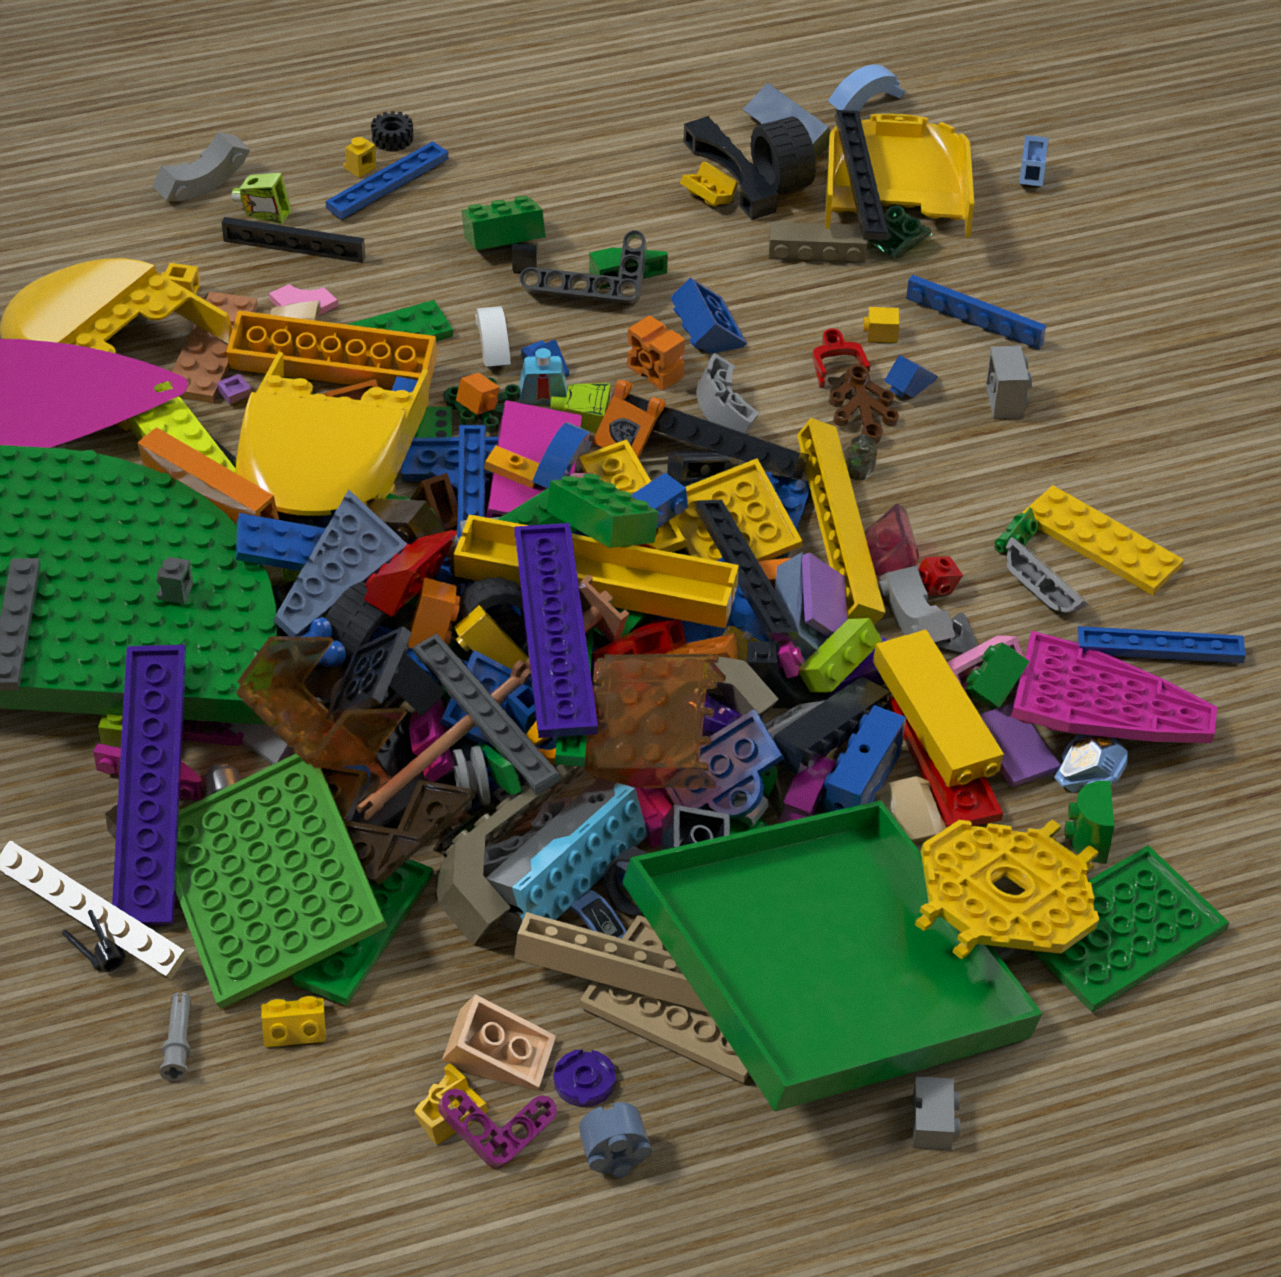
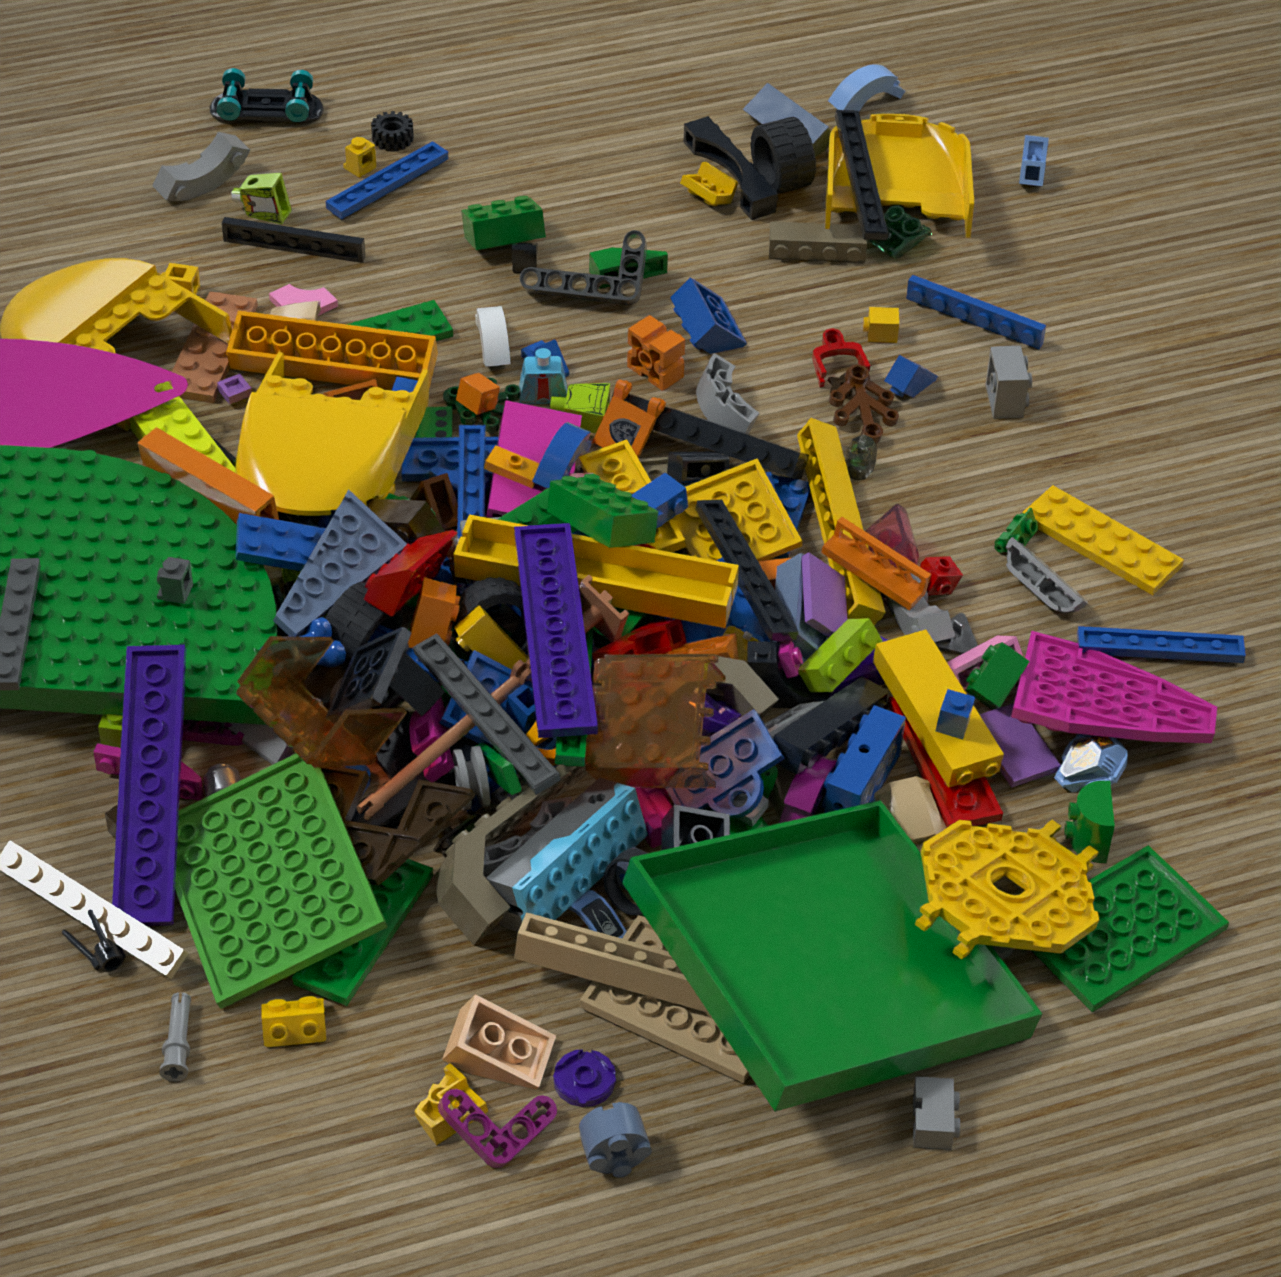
none -> piece [209,68,324,123]
none -> orange fence [821,517,931,611]
none -> blue brick [935,689,975,740]

